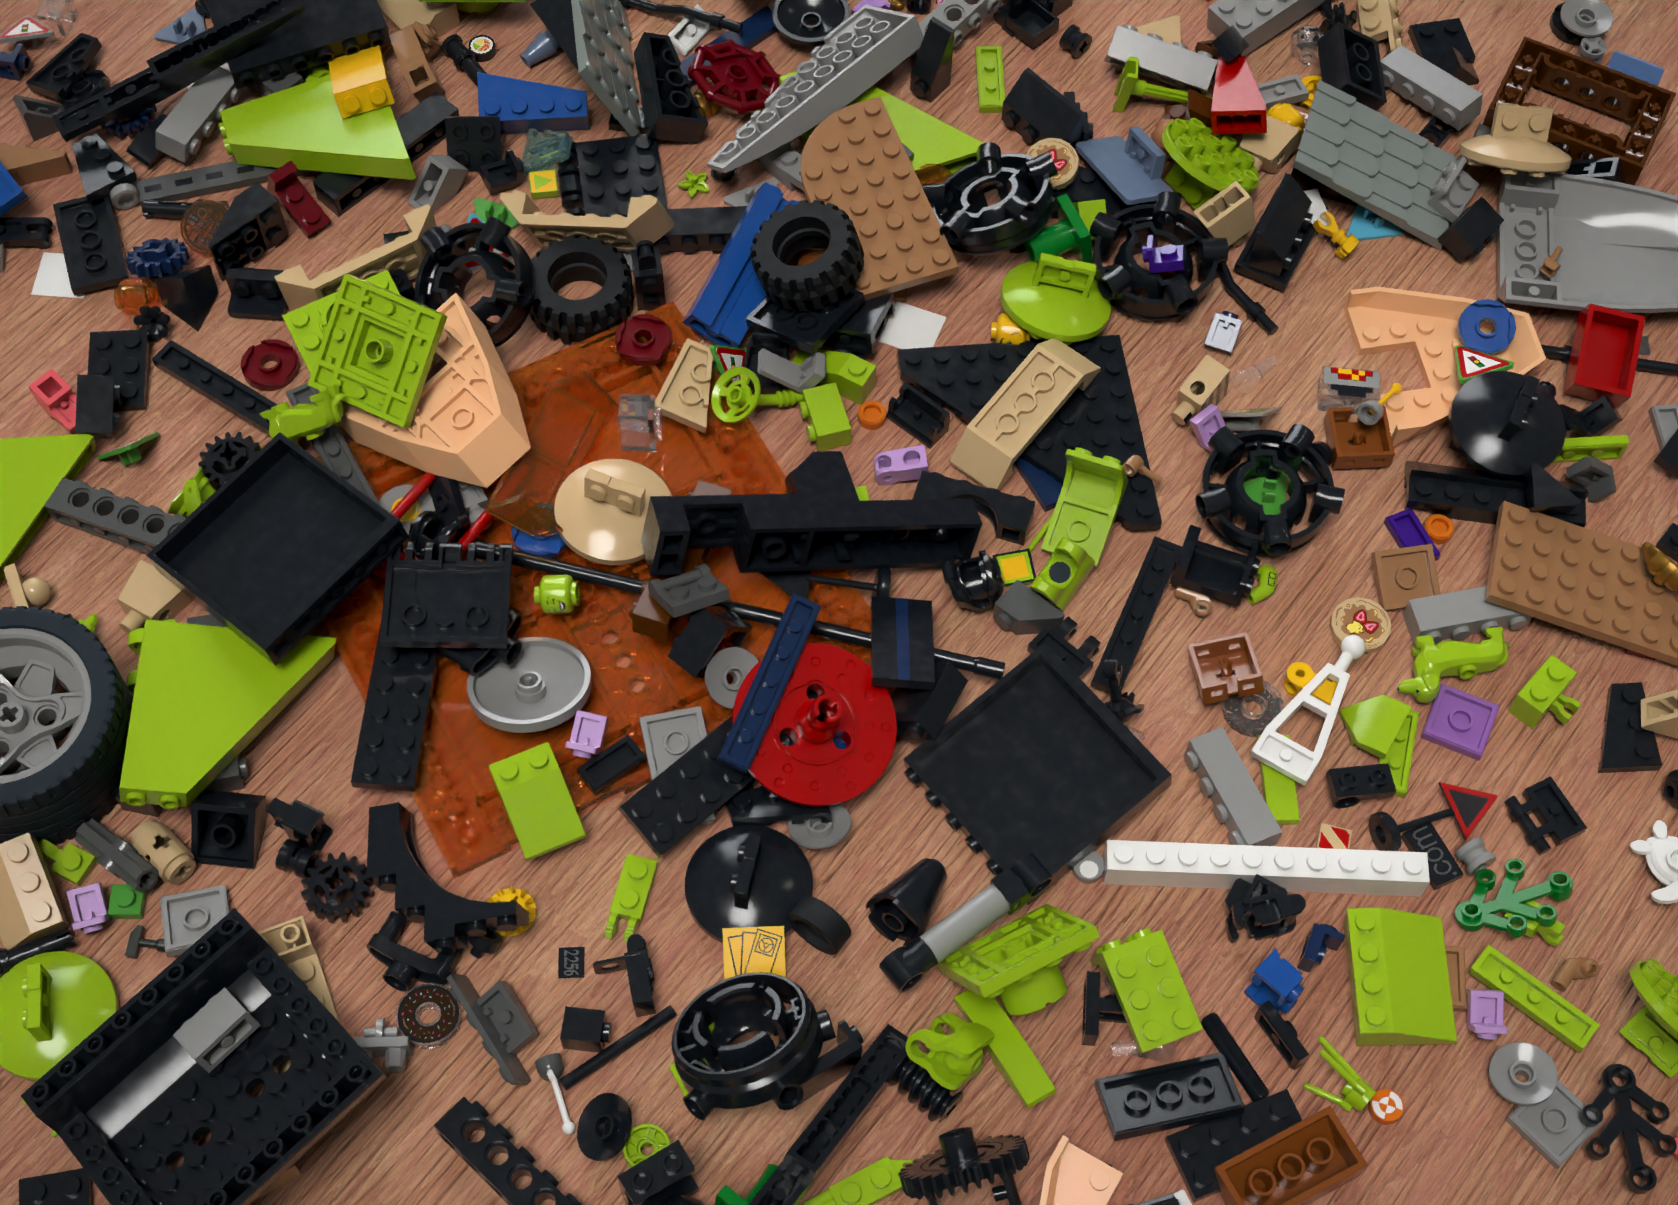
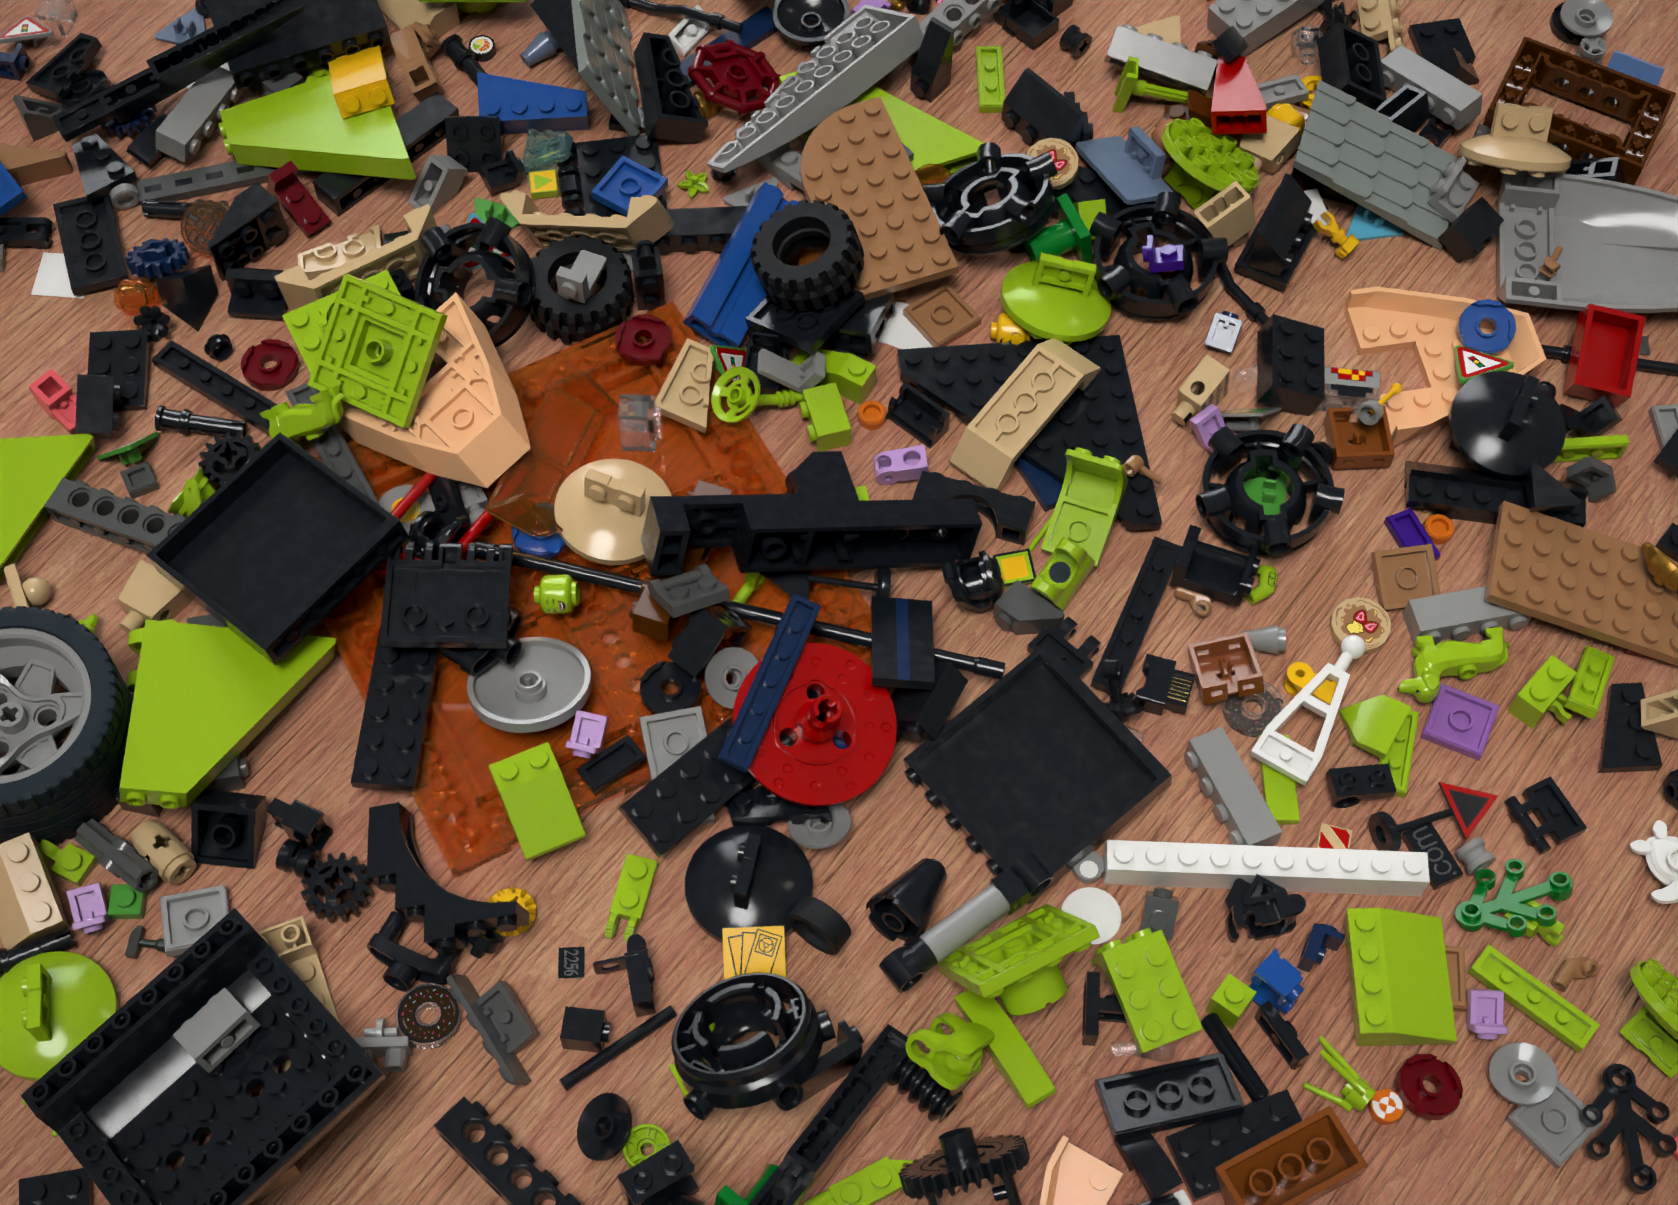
hinge [535,1053,575,1135] -> none
none -> dark grey tile [120,461,160,499]
none -> black pin [155,405,247,439]
none -> black plate [204,334,232,361]
none -> tan wing [297,225,382,280]
none -> light grey bracket [556,250,607,304]
none -> blue plate [591,156,668,217]
none -> black tile [640,661,702,715]
none -> lime bar [732,572,767,604]
none -> medium nougat tile [903,283,982,347]
none -> white sticker [1061,887,1122,944]
none -> black slope [1113,1134,1184,1200]
none -> black piece [1133,654,1195,716]
none -> dark grey bracket [1139,887,1179,939]
none -> lime brick [1205,973,1257,1030]
none -> light grey cone [1243,625,1286,655]
none -> black brick [1257,314,1325,416]
none -> black brick [1374,84,1430,132]
none -> dark red tile [1395,1054,1463,1120]
none -> lime tile [1564,645,1615,719]

